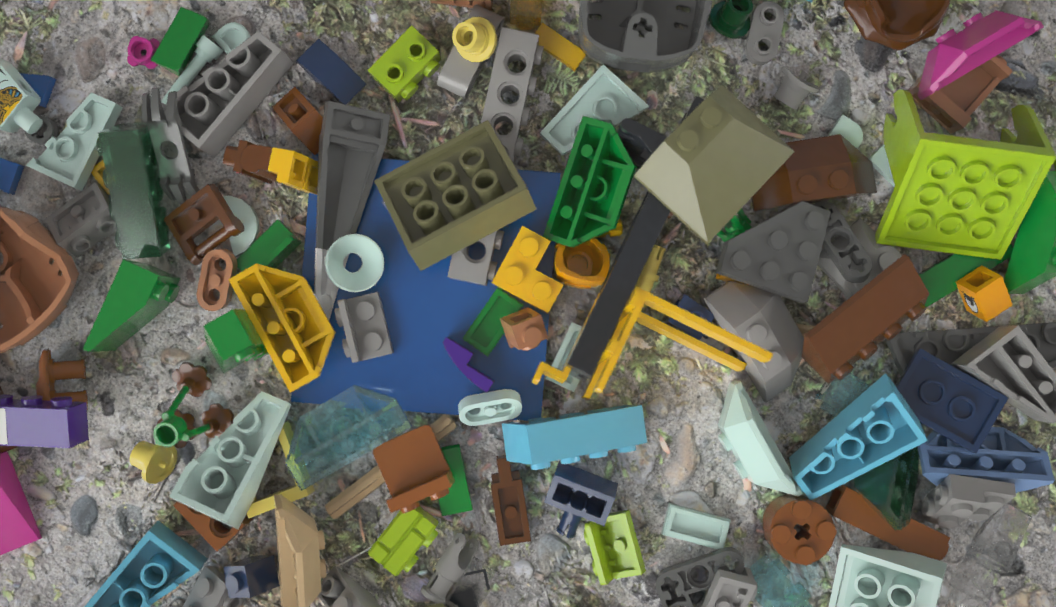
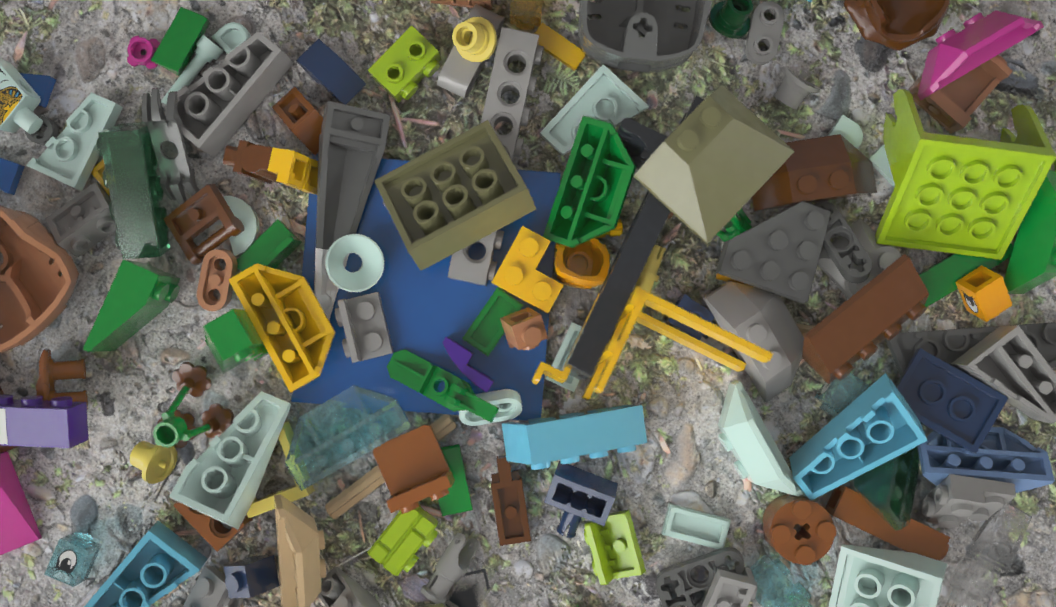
none -> clear light blue brick [44,532,102,587]
none -> green piece [387,349,499,423]

